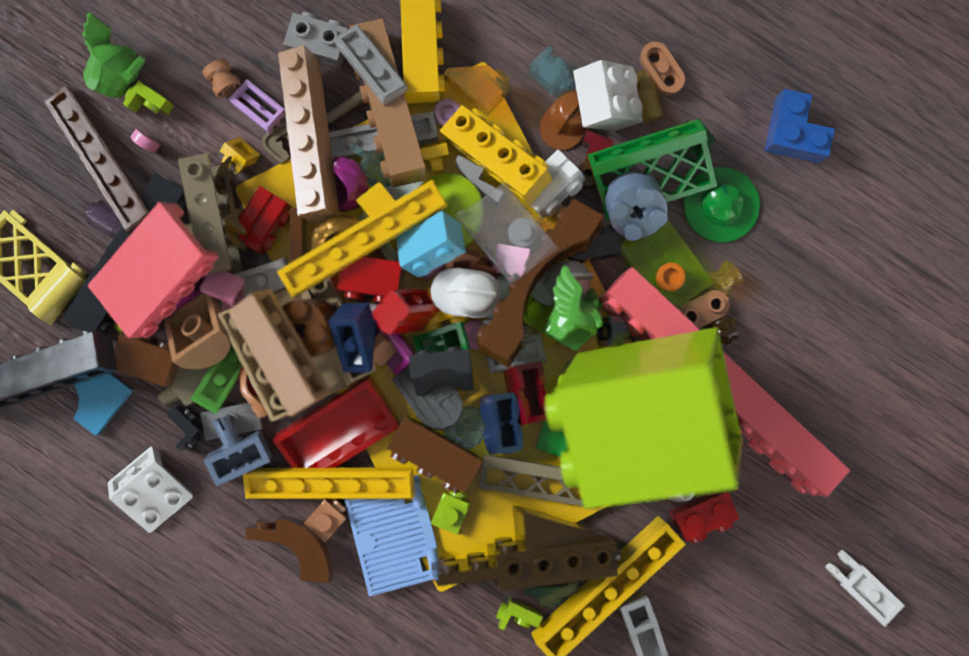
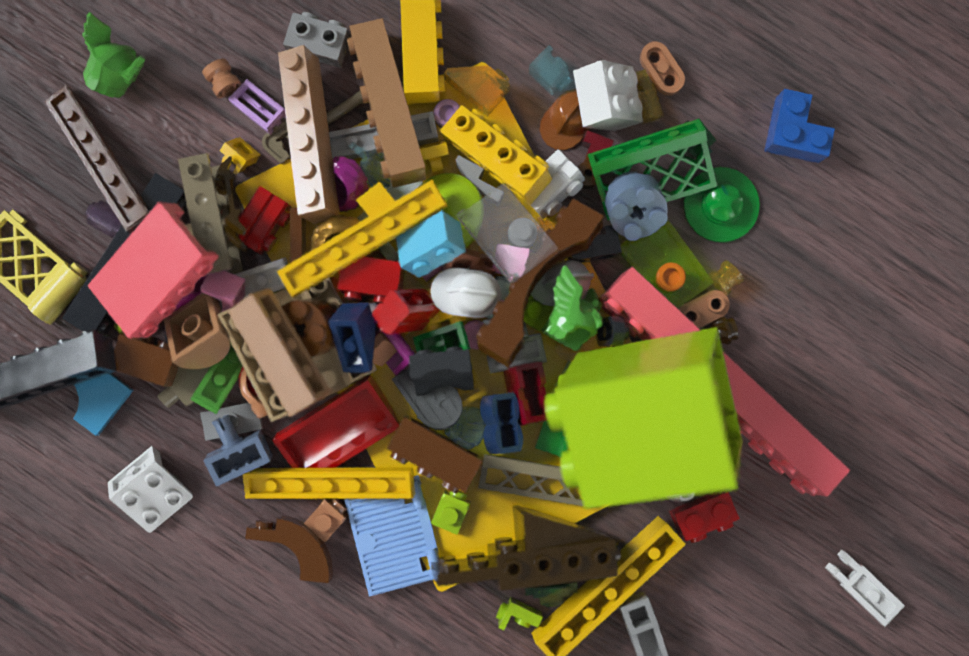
lime bracket [123,81,174,115] -> none
bright pink tile [131,128,161,154] -> none
black bracket [166,406,204,451] -> none
light grey tile [333,24,407,106] -> none

